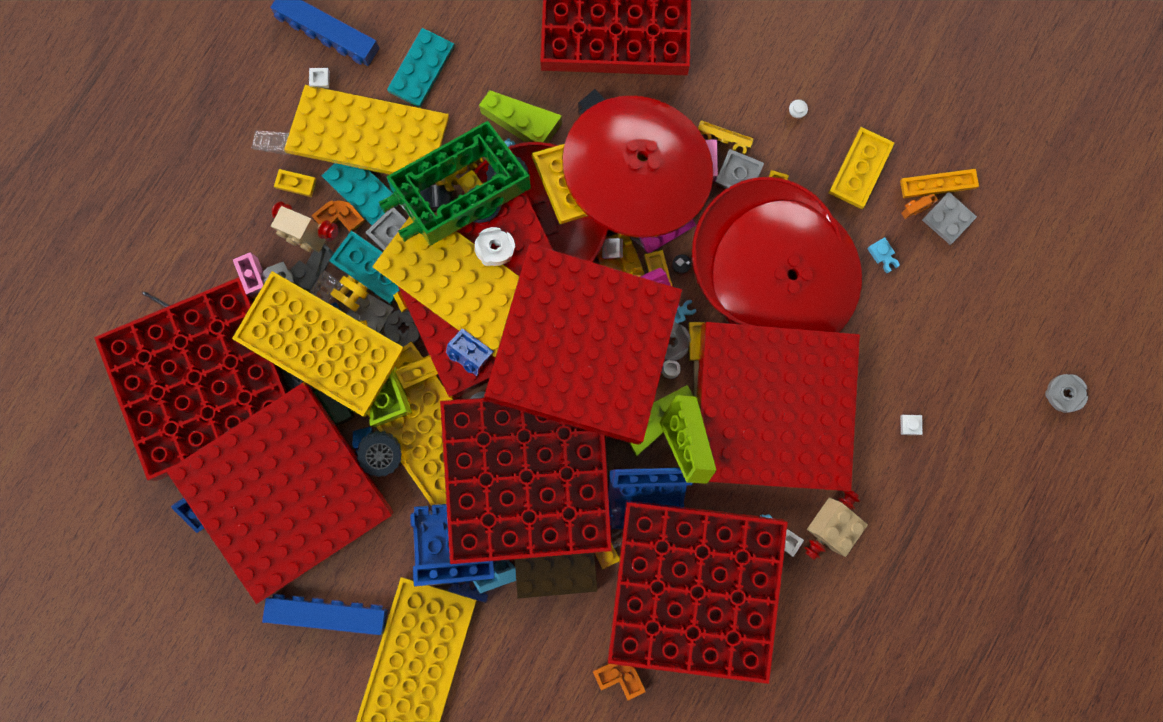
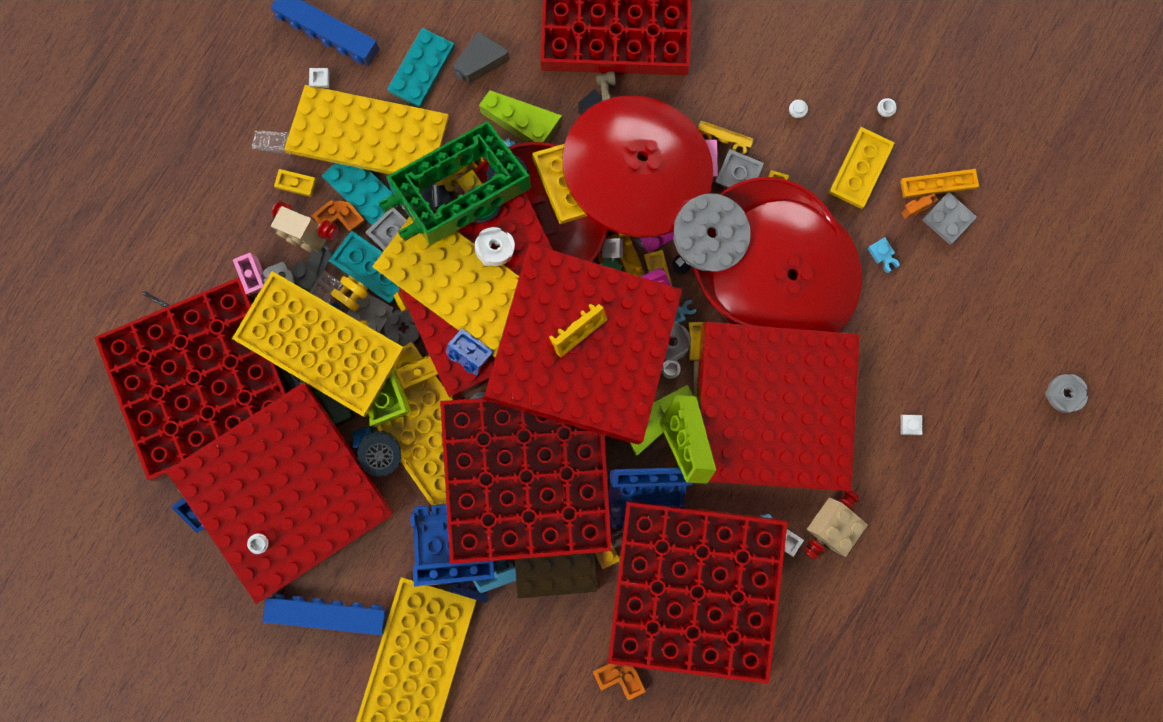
none -> white plate [247,533,269,554]
none -> dark grey slope [452,32,509,83]
none -> yellow plate [549,304,607,357]
none -> dark tan brick [596,71,615,101]
none -> dark green plate [602,258,623,271]
none -> light grey plate [673,194,750,272]
none -> white plate [877,98,897,117]

